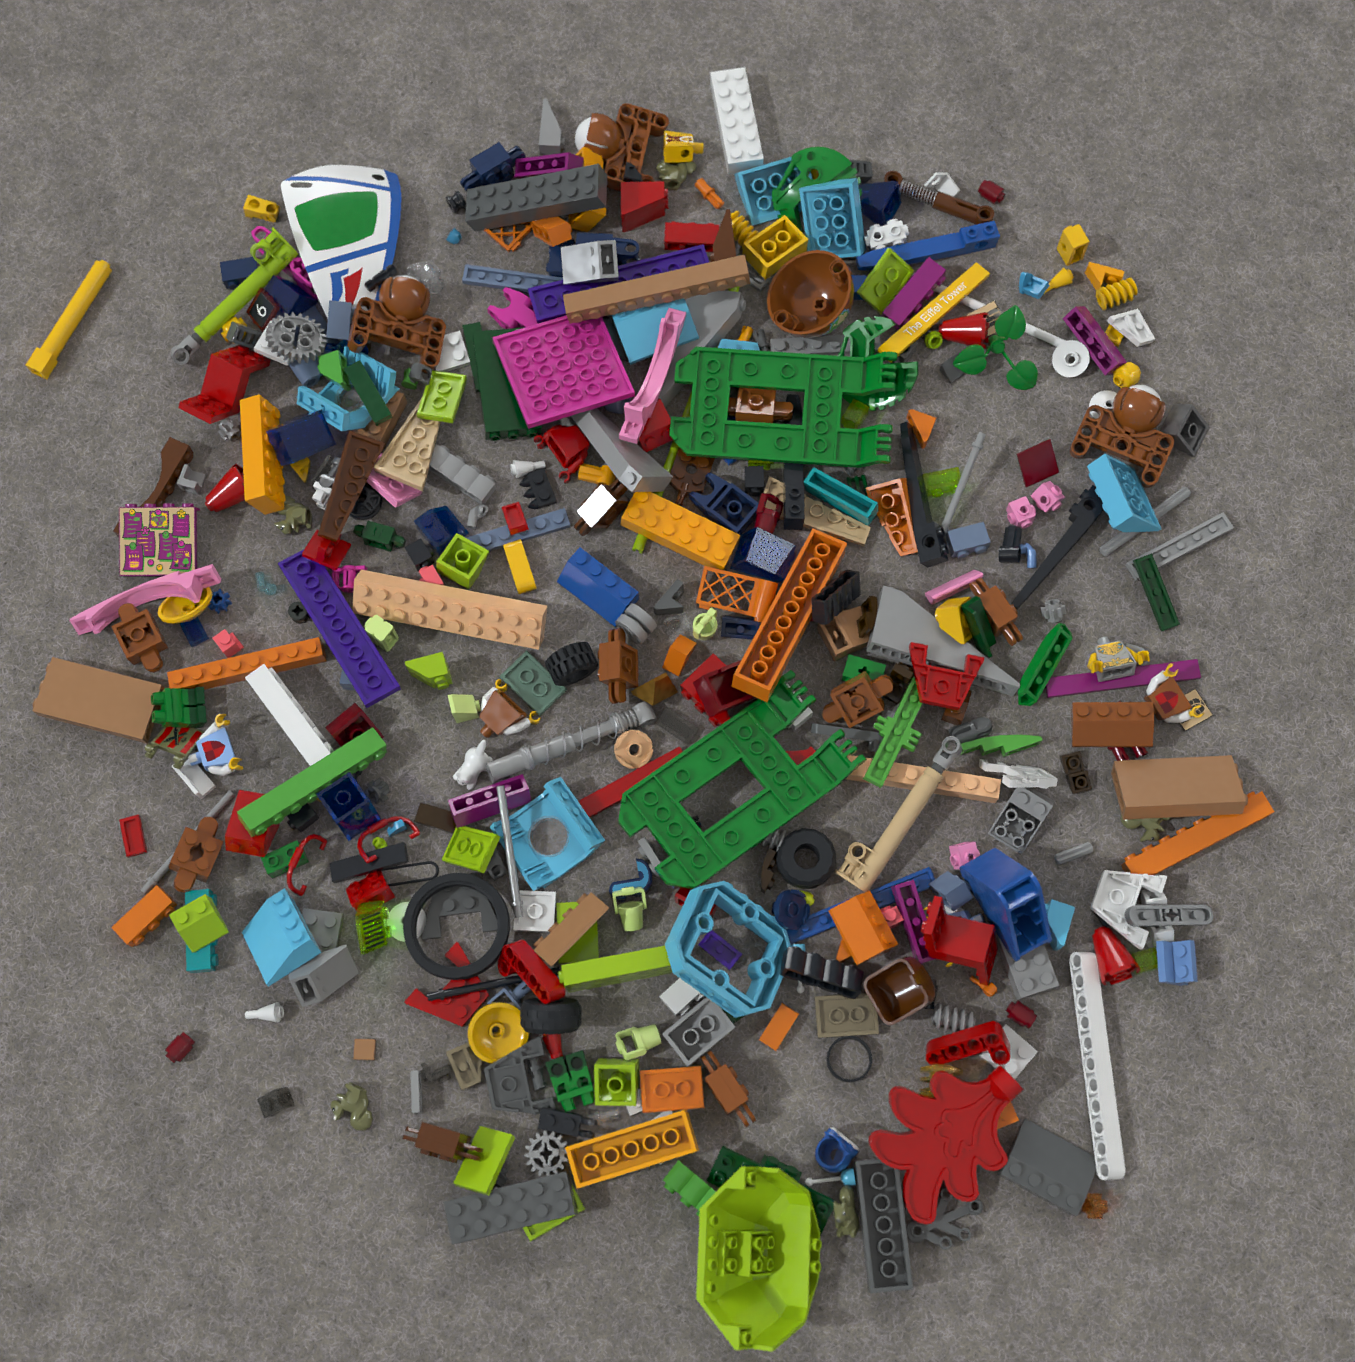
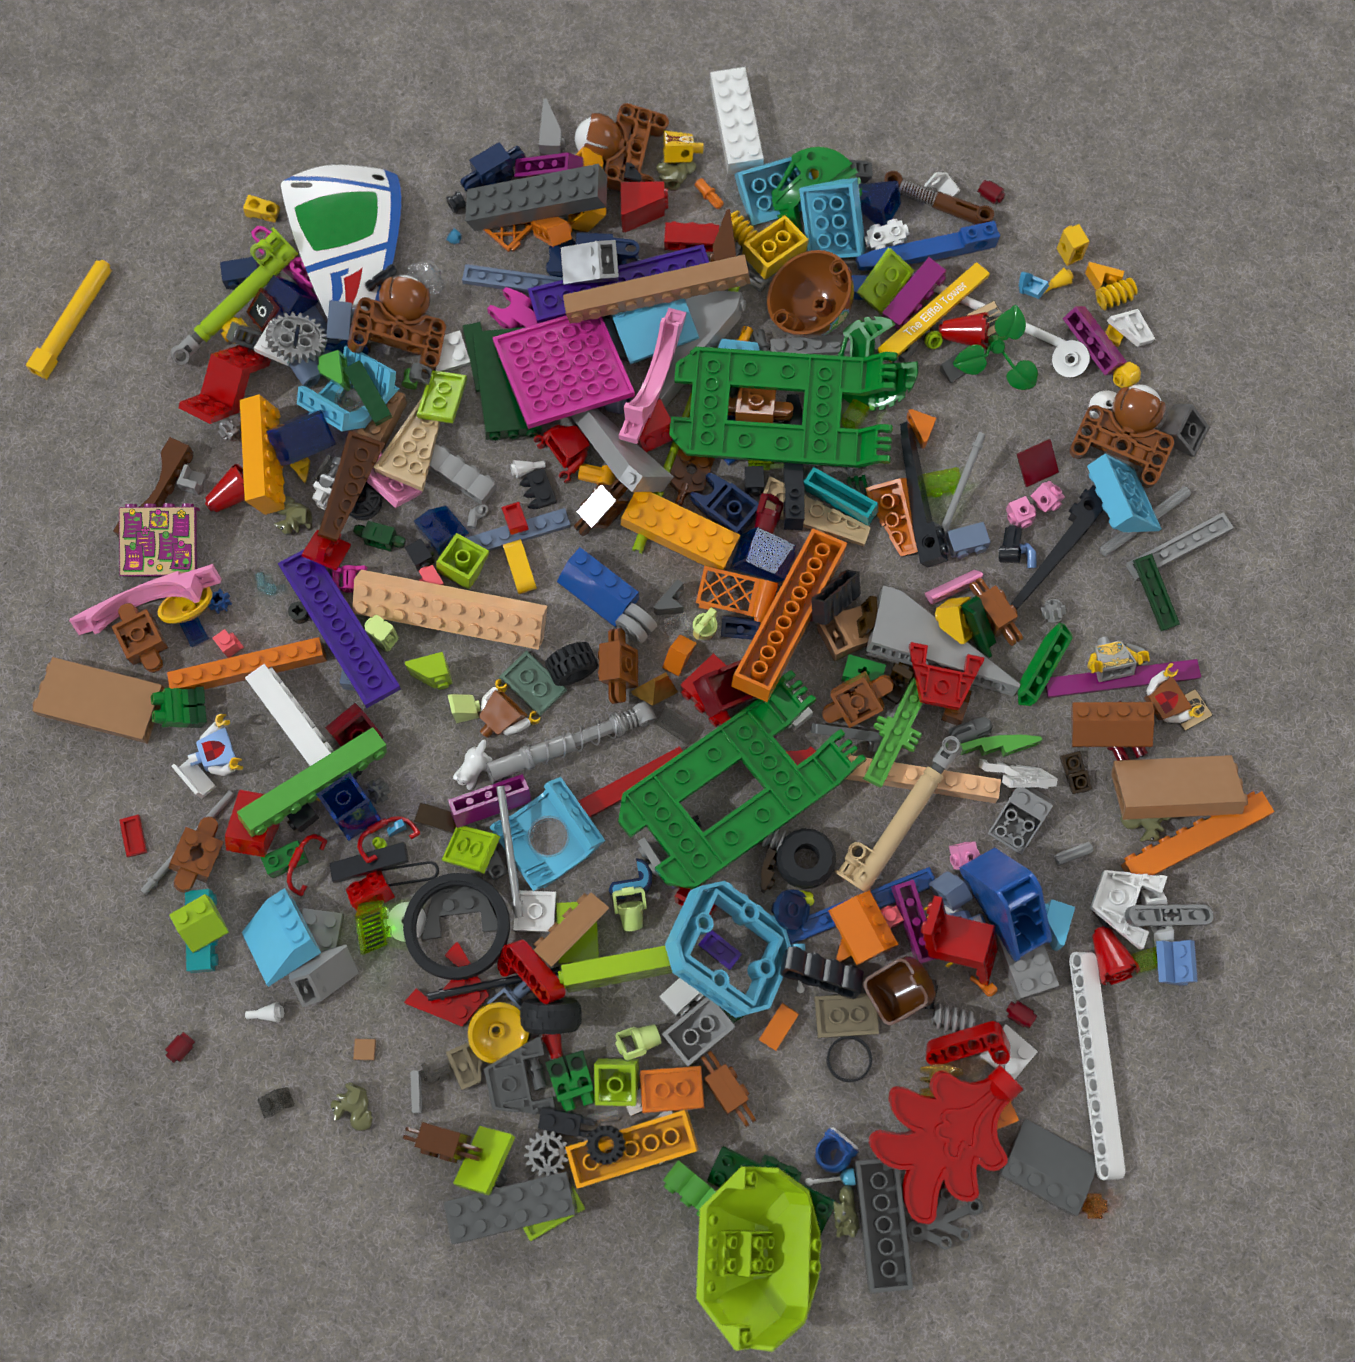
orange brick [111,885,177,947] -> none
olive flag [145,726,204,769] -> none
light nougat tile [614,730,653,769] -> none
none -> black tyre [586,1125,626,1165]

